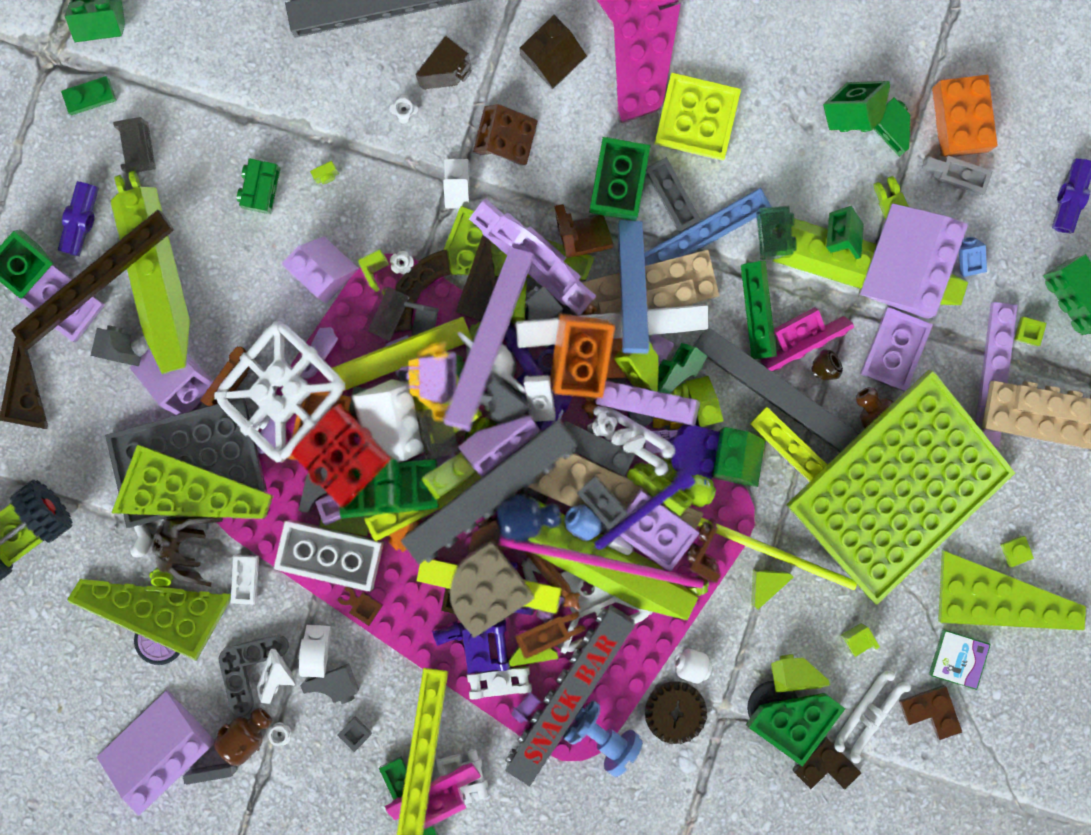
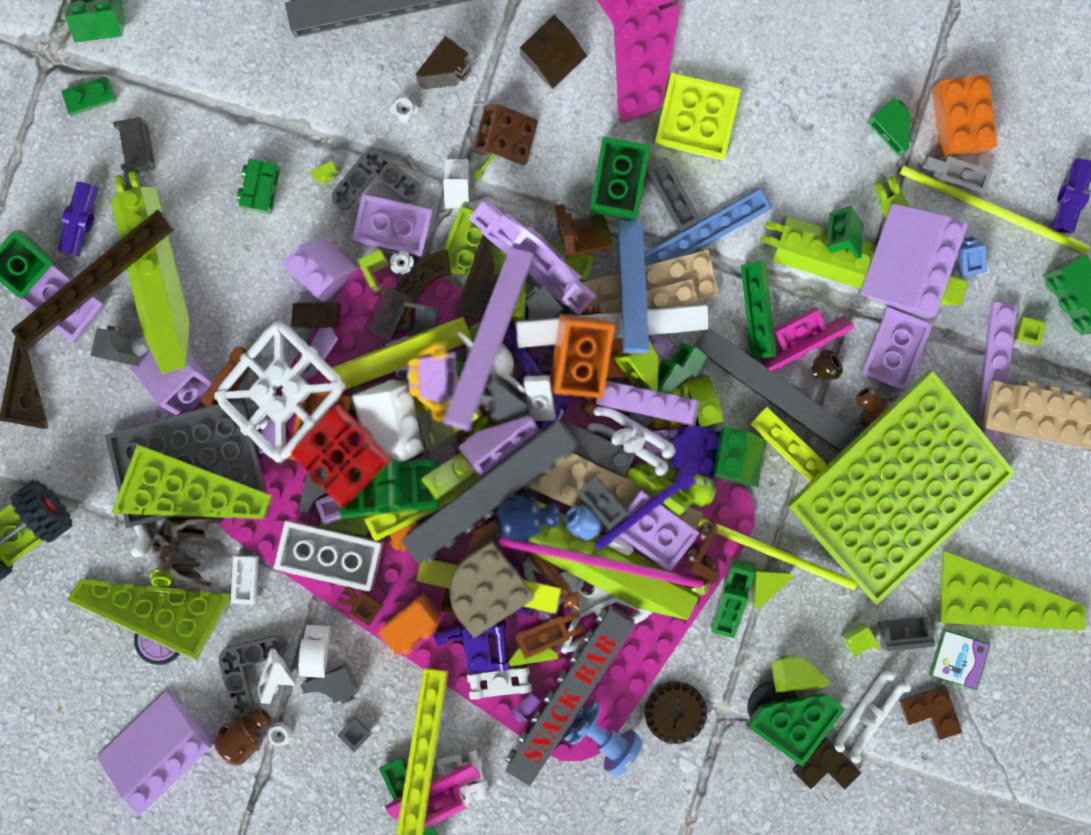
dark grey tile [183,763,238,785] -> none
white plate [593,412,617,440] -> none
white head [674,648,712,684] -> none
clear green brick [756,206,797,260] -> none
green slope [823,81,890,132] -> none
lime plate [1000,536,1034,567] -> none
none -> dark brown tile [291,302,341,328]
none -> dark grey beam [332,149,421,209]
none -> lavender plate [352,194,433,258]
none -> orange brick [378,592,442,656]
none -> lime hinge [473,154,496,180]
none -> green slope [711,558,755,638]
none -> dark grey hinge [878,617,935,651]
none -> neon yellow piece [899,165,1090,254]

